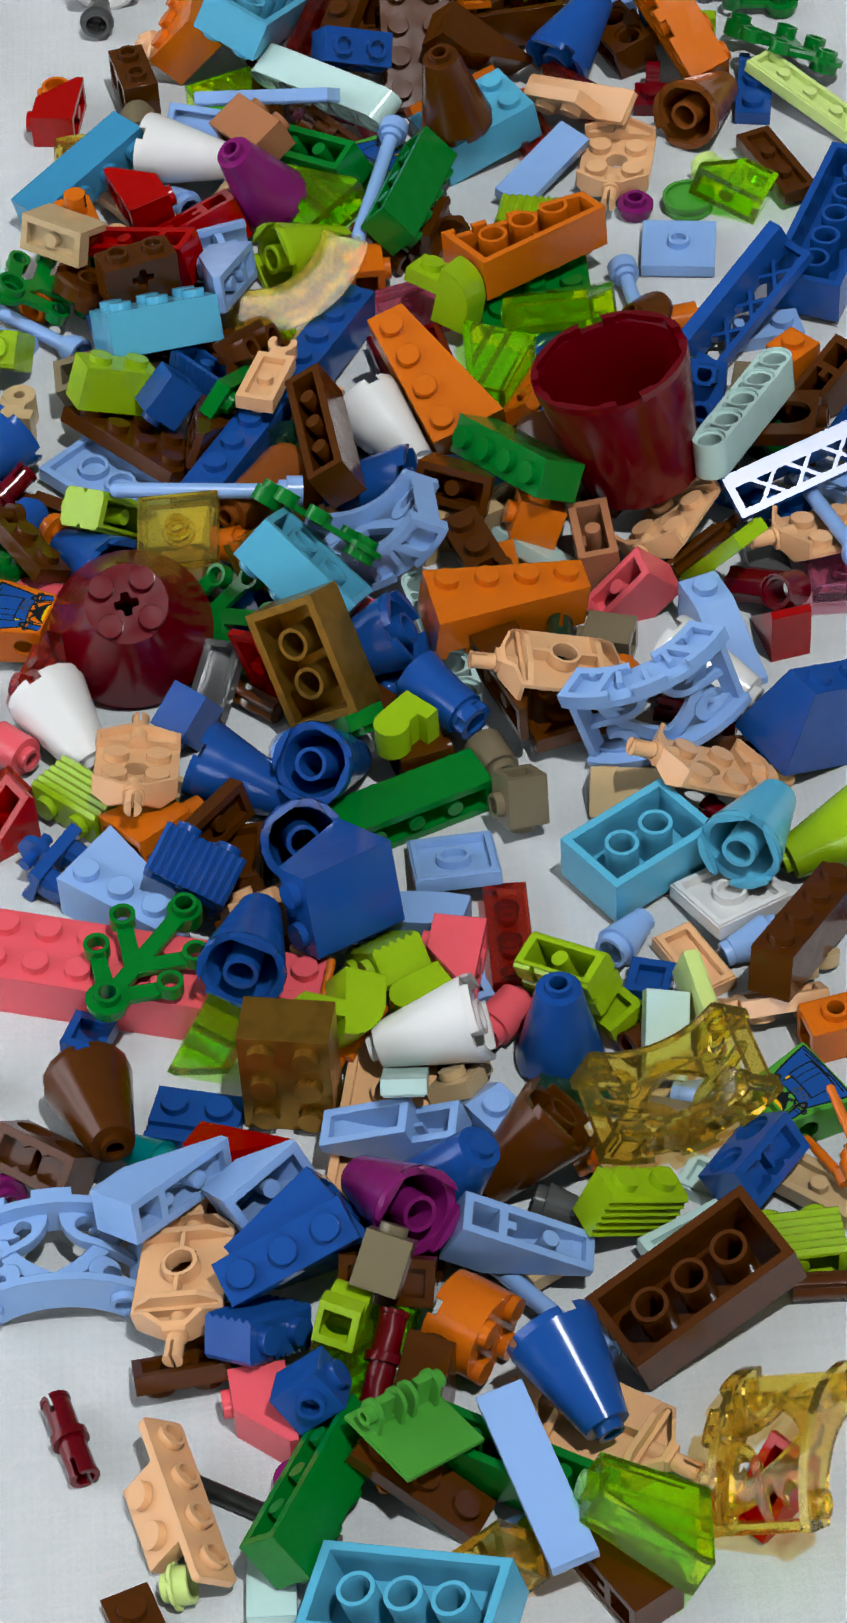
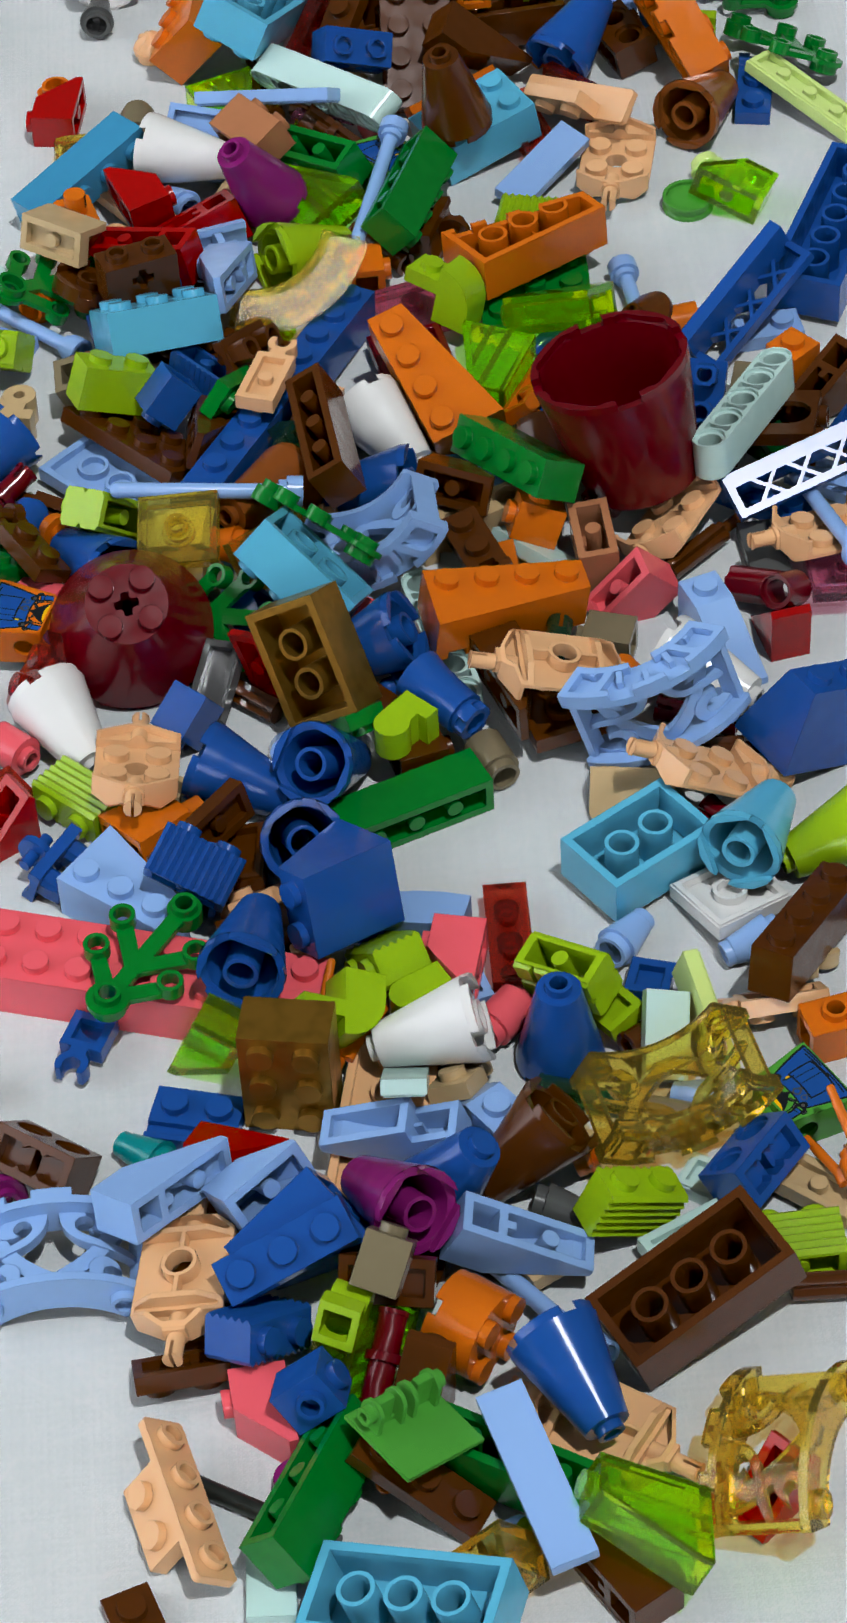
dark red pin [40,1390,100,1488] -> none
reddish brown cone [43,1041,136,1163] -> none
reddish brown brick [108,44,161,114] -> none
yellowish green plate [159,1561,199,1612] -> none
light blue plate [406,830,503,892] -> none
dark tan brick [488,764,550,833] -> none
magenta plate [617,190,654,223] -> none
dark red plate [634,61,668,116] -> none
light blue plate [641,220,716,277] -> none
light nougat tile [652,921,737,997] -> none
lime tile [679,517,769,581] -> none
reddish brown plate [736,125,813,205] -> none

